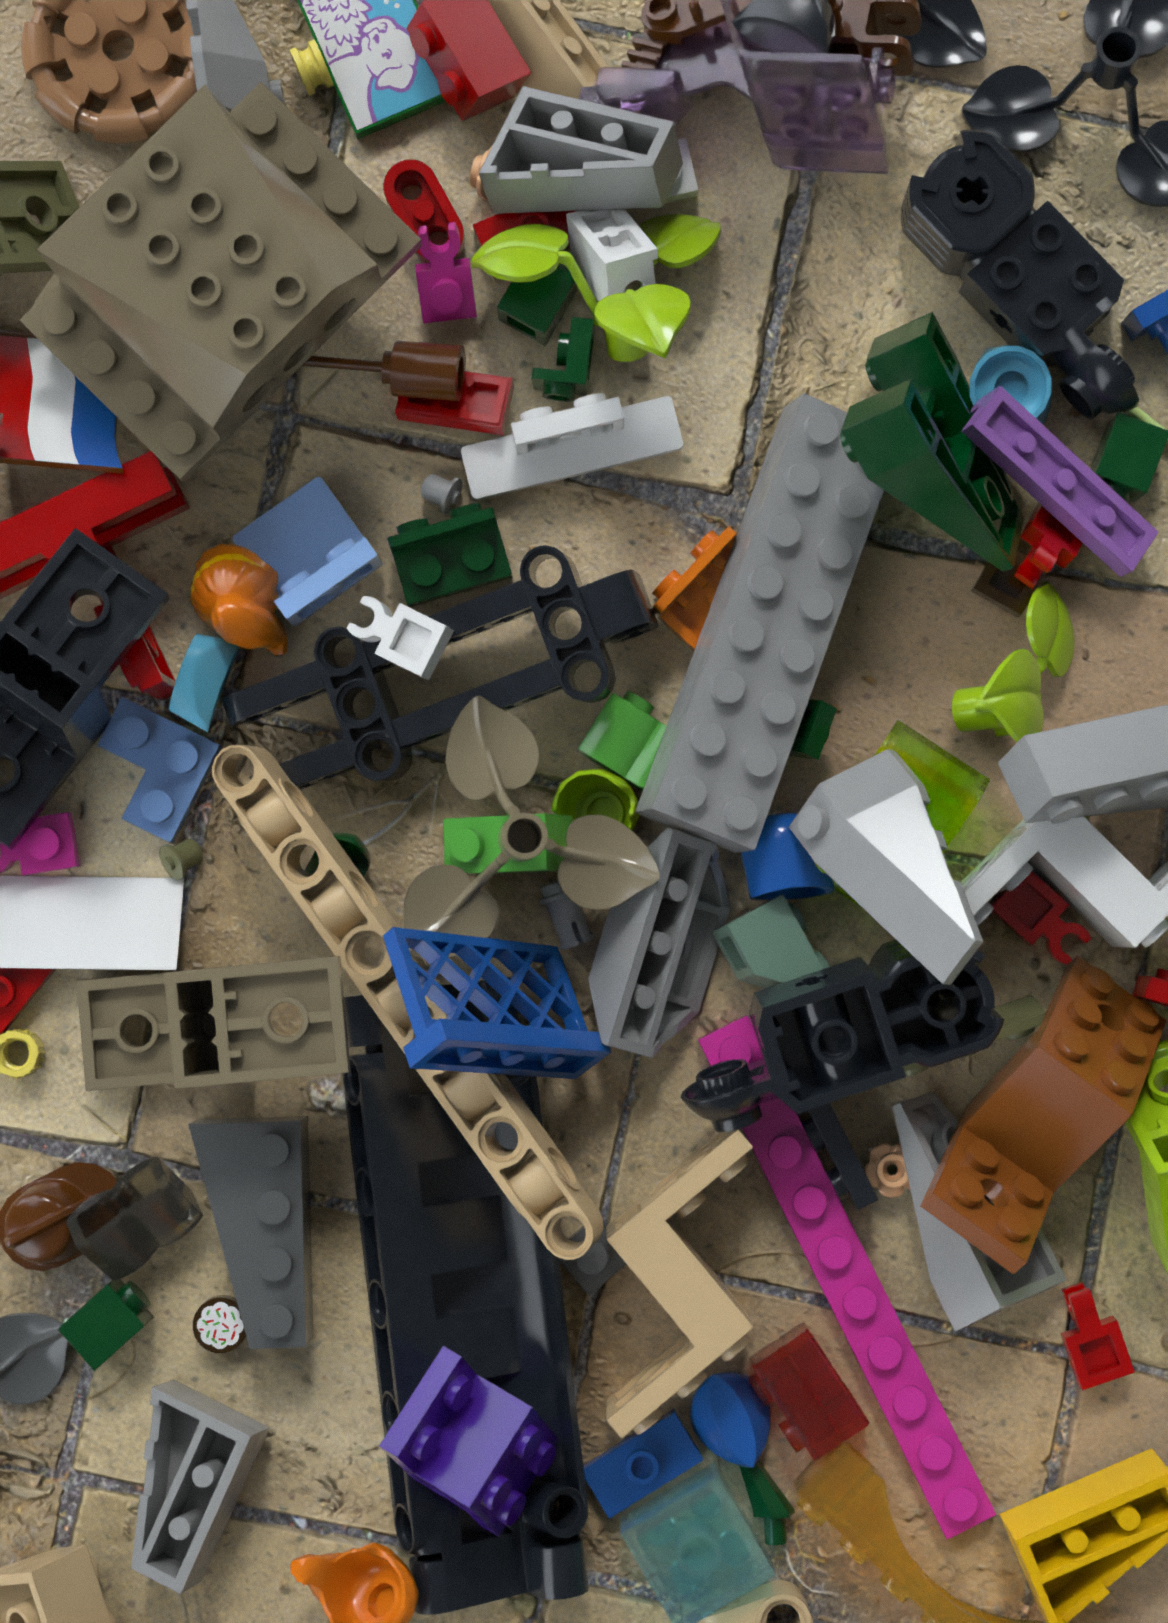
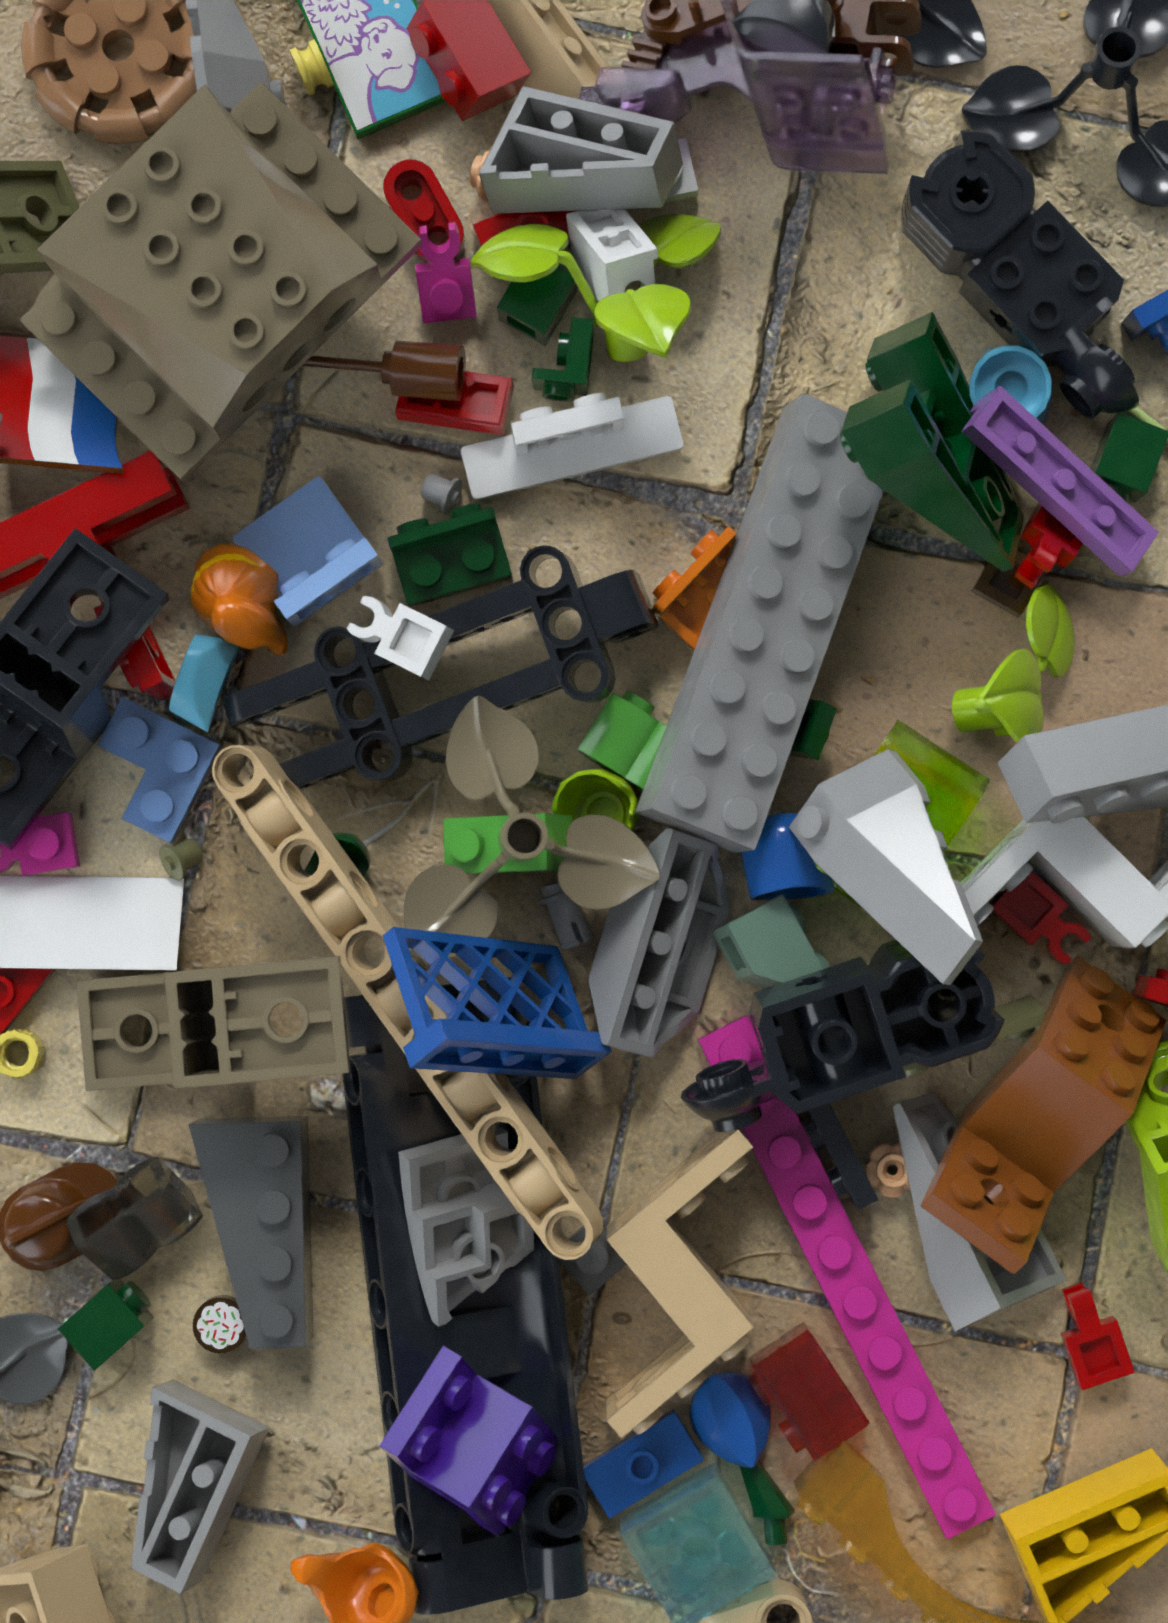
none -> light grey slope [399,1125,534,1327]

